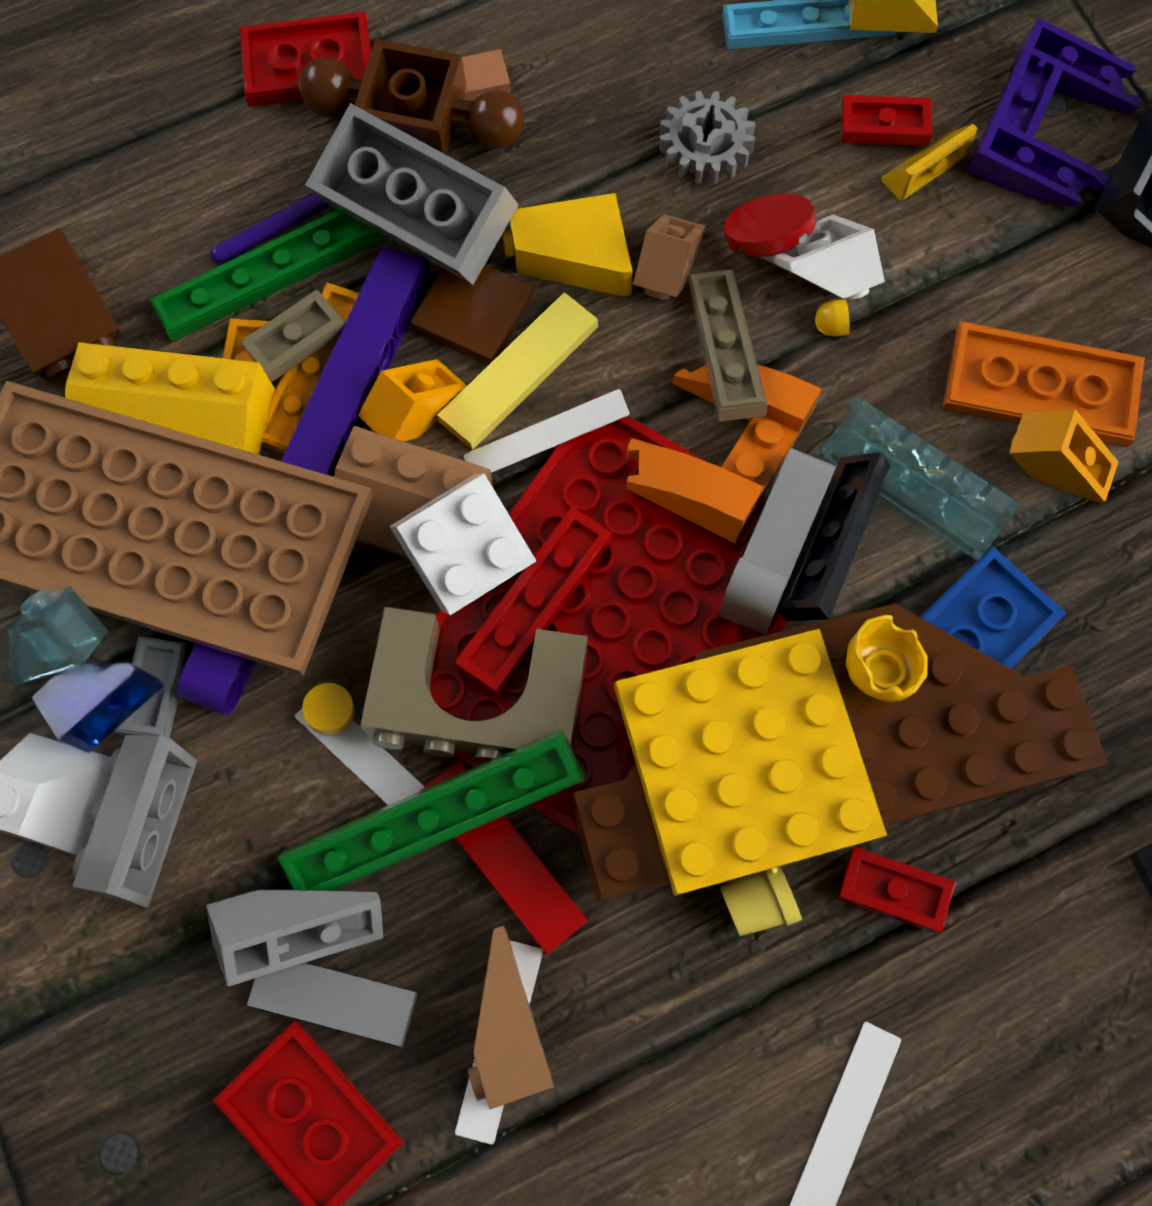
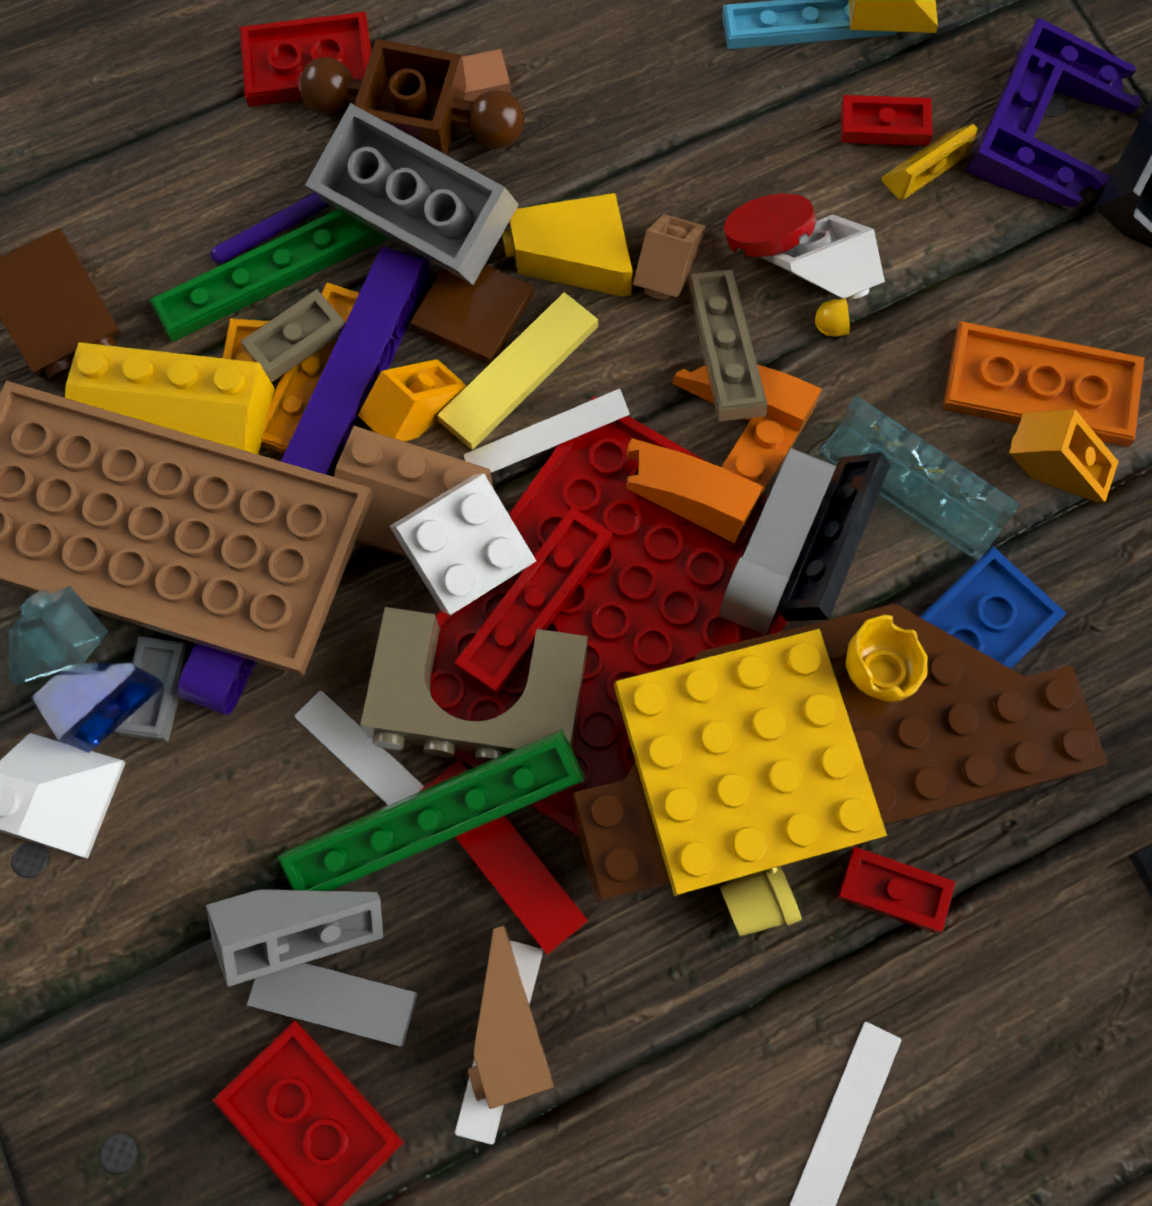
light grey slope [72,735,197,908] -> none
yellow tile [302,683,355,736] -> none
light grey gear [659,91,755,184] -> none

